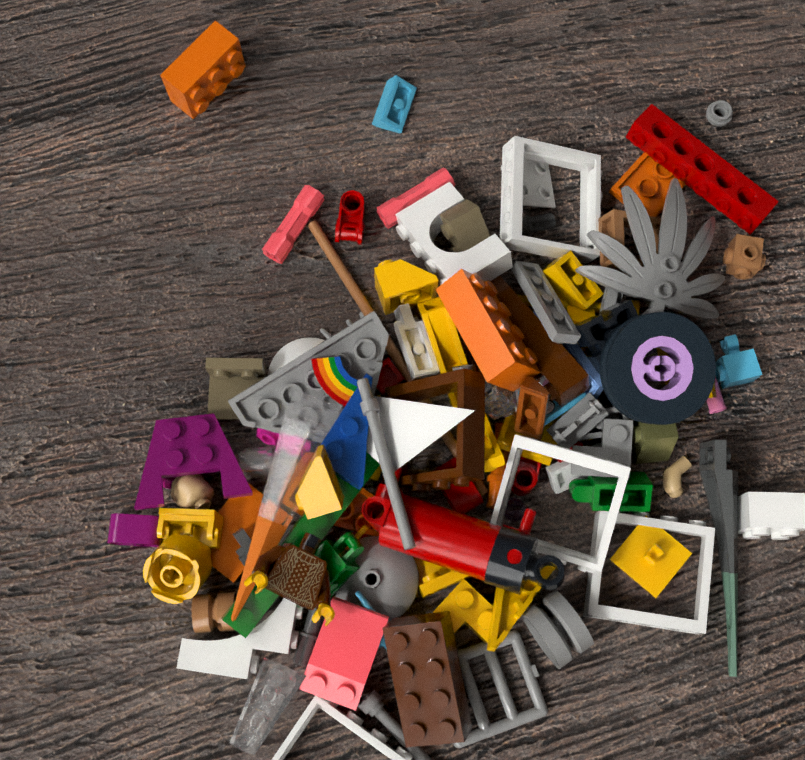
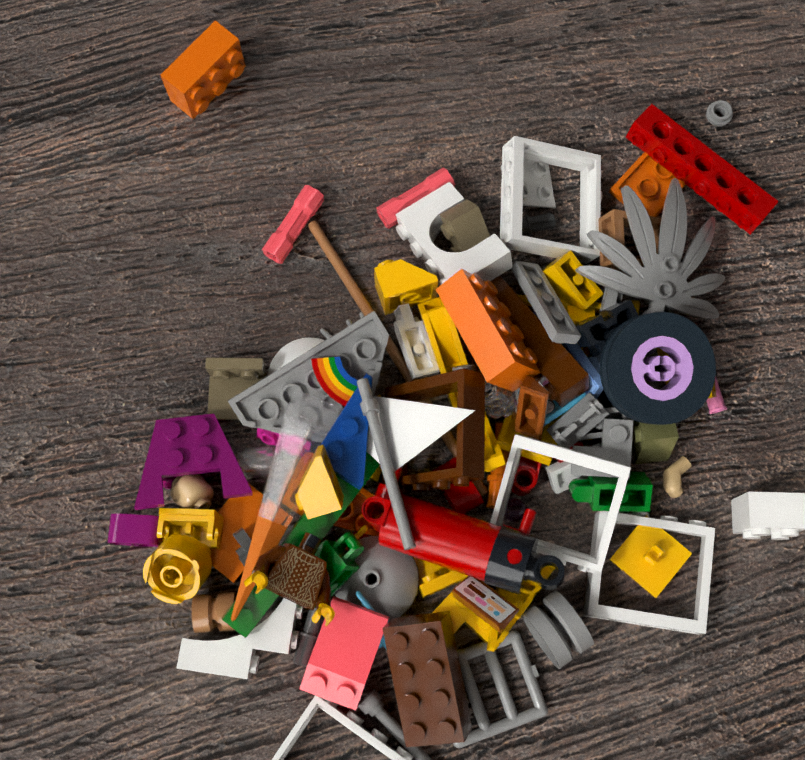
clear wing [229,657,307,755] -> none
red piece [335,190,365,245] -> none
medium azure slope [372,75,417,134] -> none
red tile [376,357,405,397] -> none
dark grey plate [699,440,738,677] -> none
medium azure brick [715,334,762,389] -> none
medium nougat brick [723,234,766,280] -> none
none -> slope [452,576,519,634]

